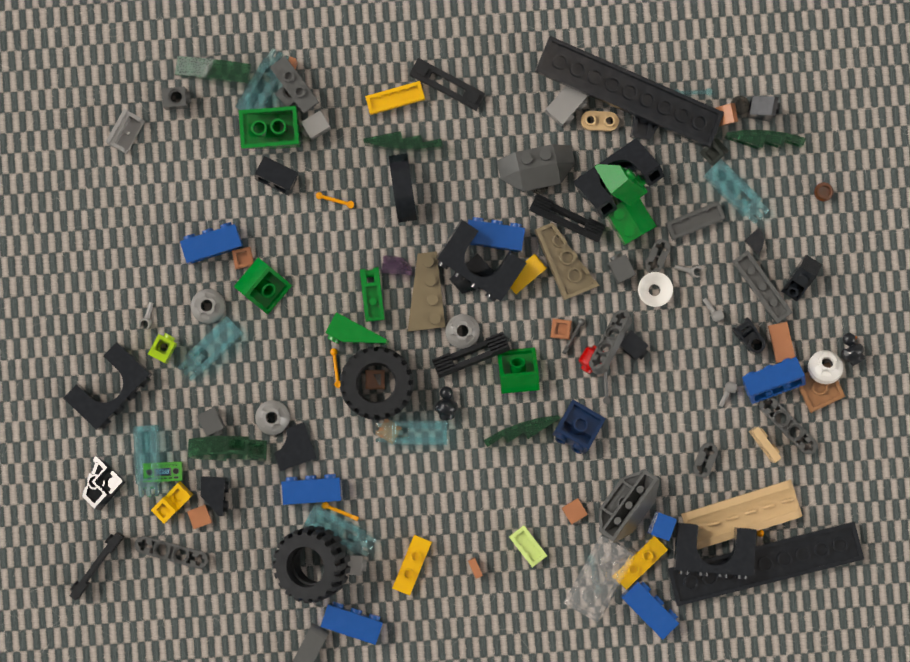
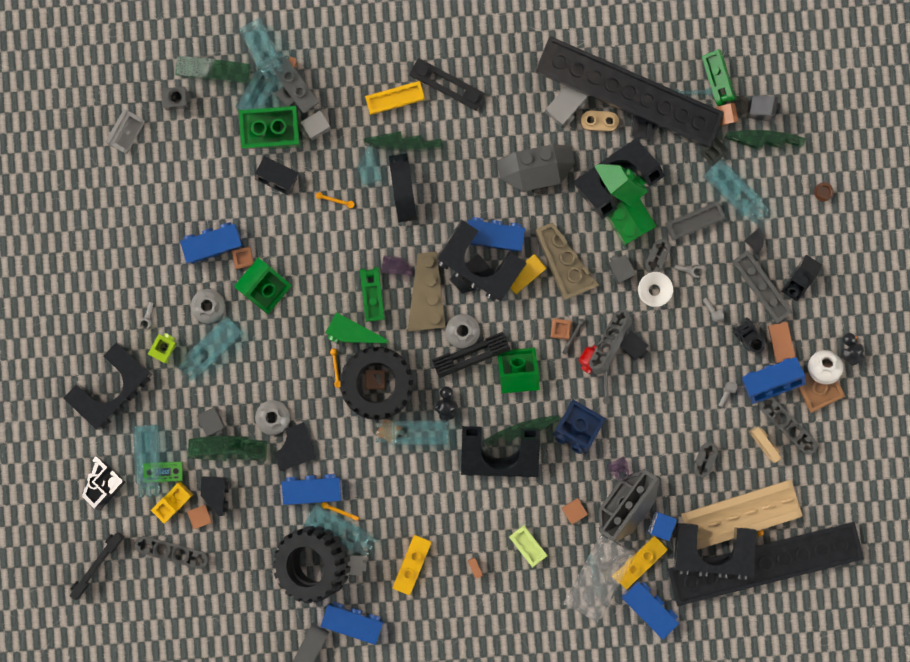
black container [529,194,606,243] -> none
none -> clear light blue hinge [240,18,283,79]
none -> clear light blue tile [357,146,381,186]
none -> black arch [461,426,540,477]
none -> clear purple tile [607,456,630,481]
none -> green plate [702,49,737,106]

